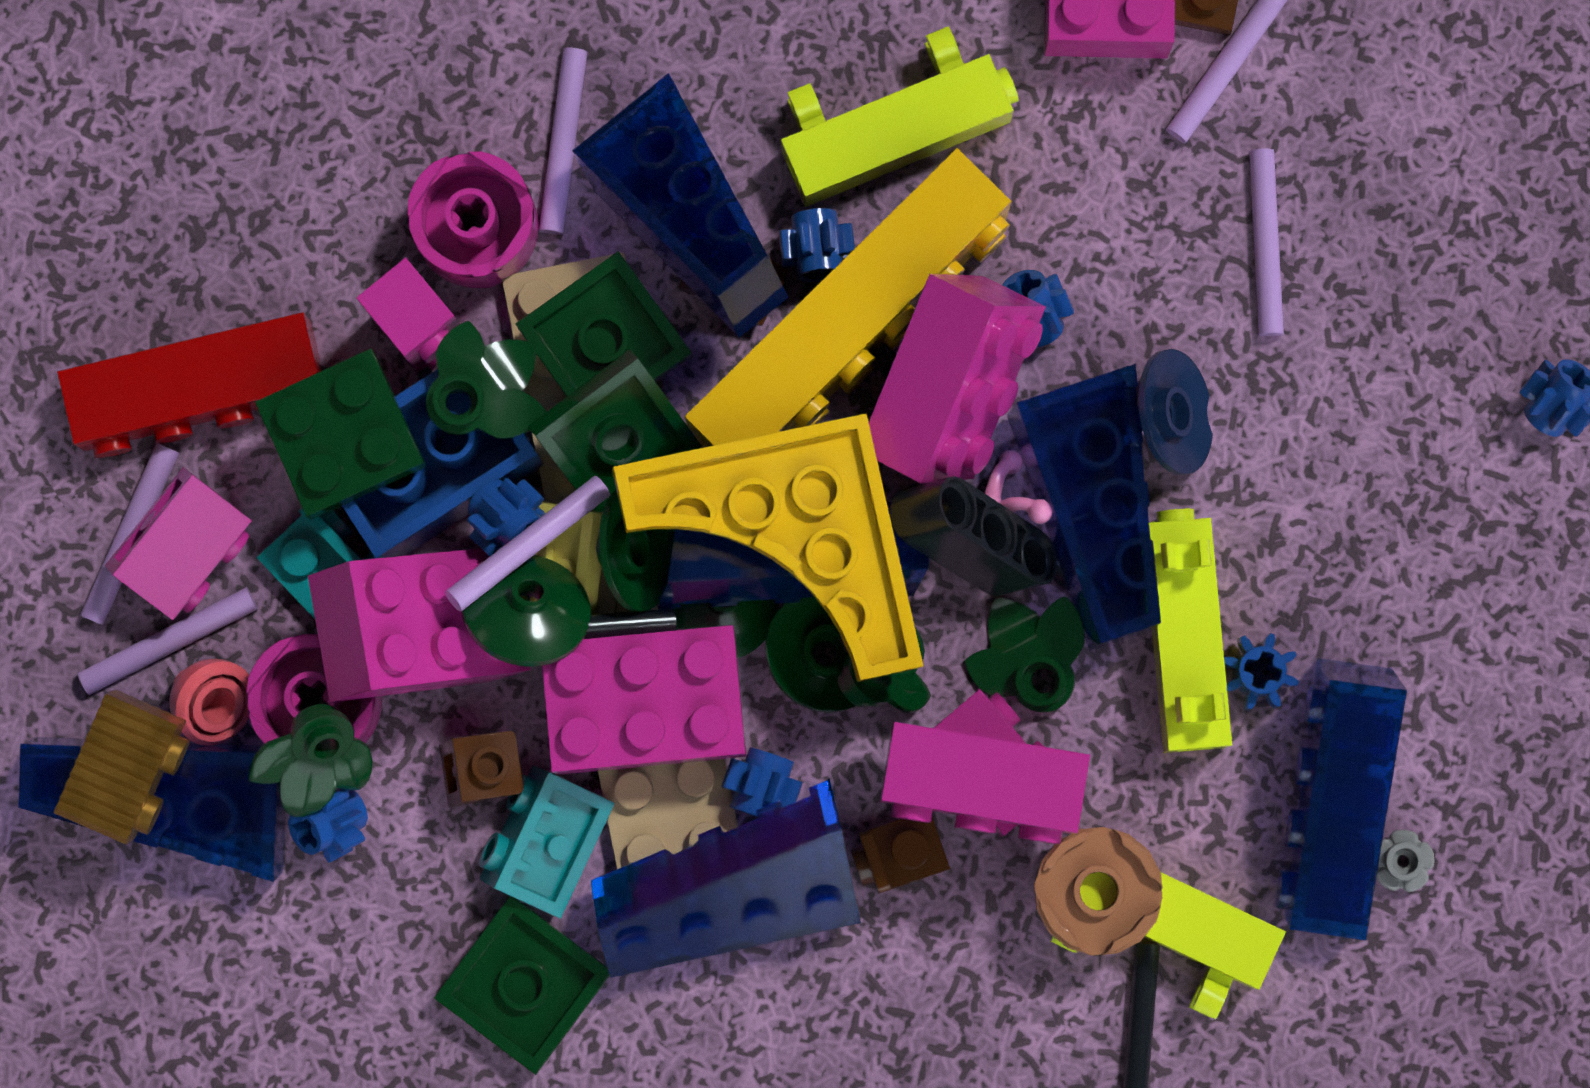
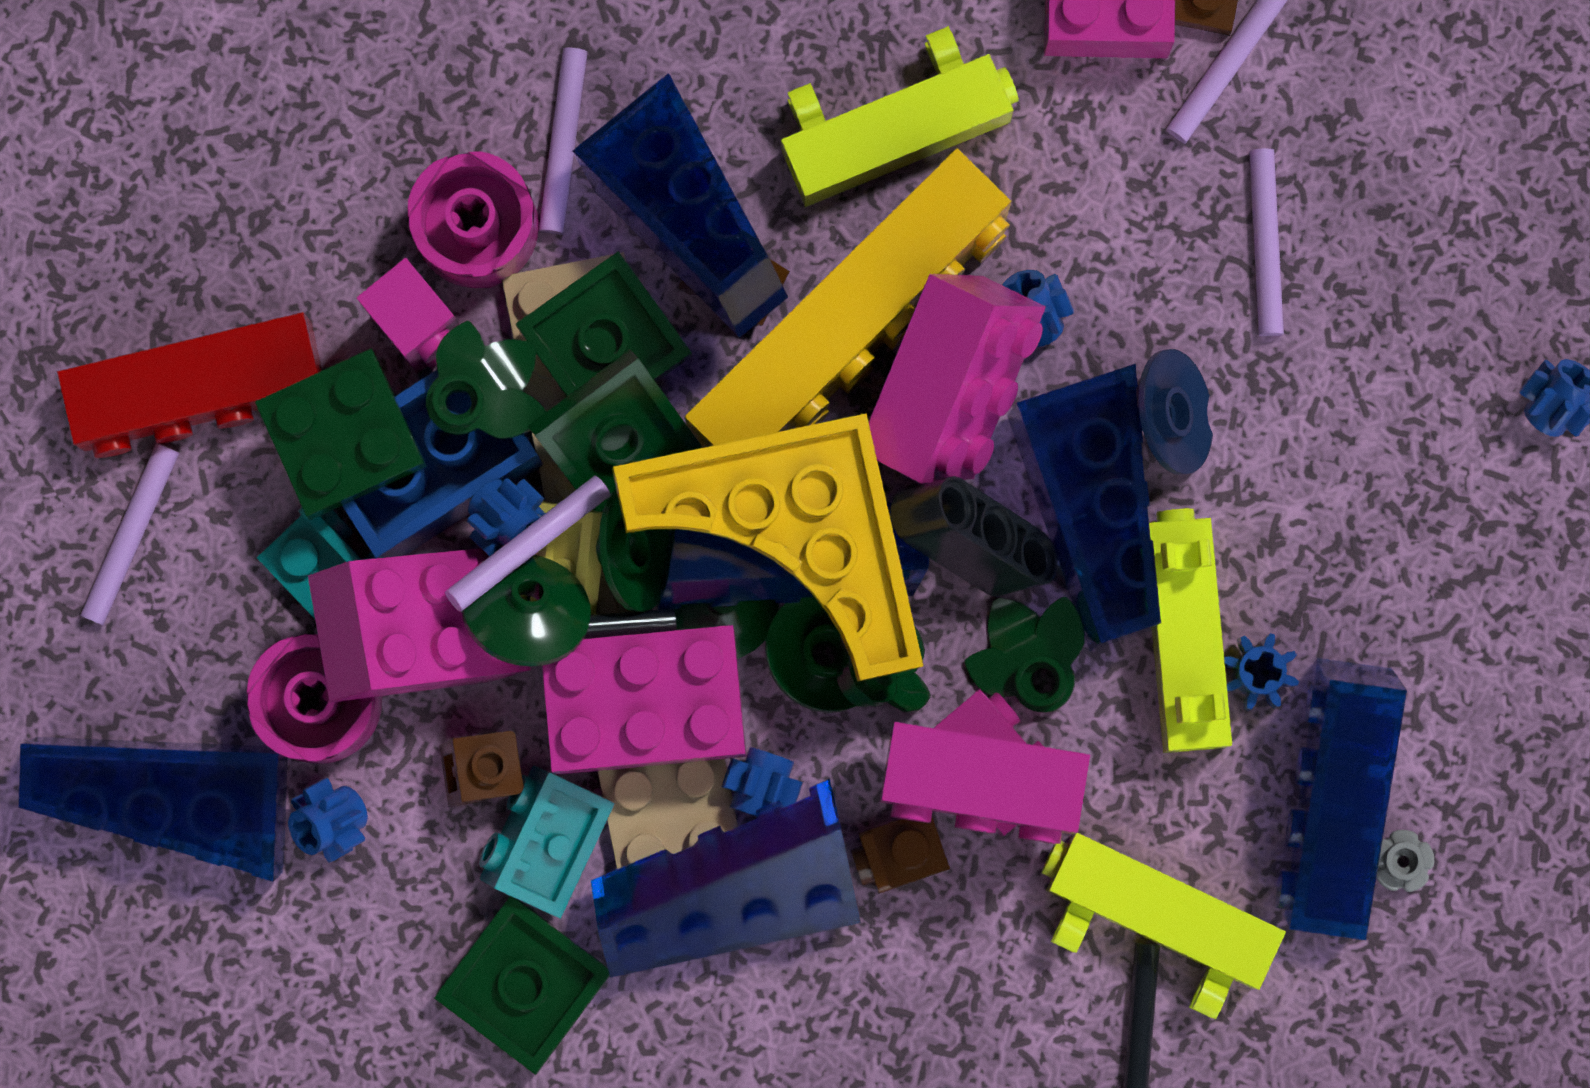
pearl gold brick [54,690,189,844] -> none
lavender bar [77,587,258,695] -> none
dark pink brick [104,467,252,620] -> none
coral brick [169,659,250,746] -> none
dark green plate [248,704,373,817] -> none
blue gear [779,208,855,282] -> none
bright pink piece [985,450,1053,524] -> none
nougat tile [1034,827,1162,956] -> none

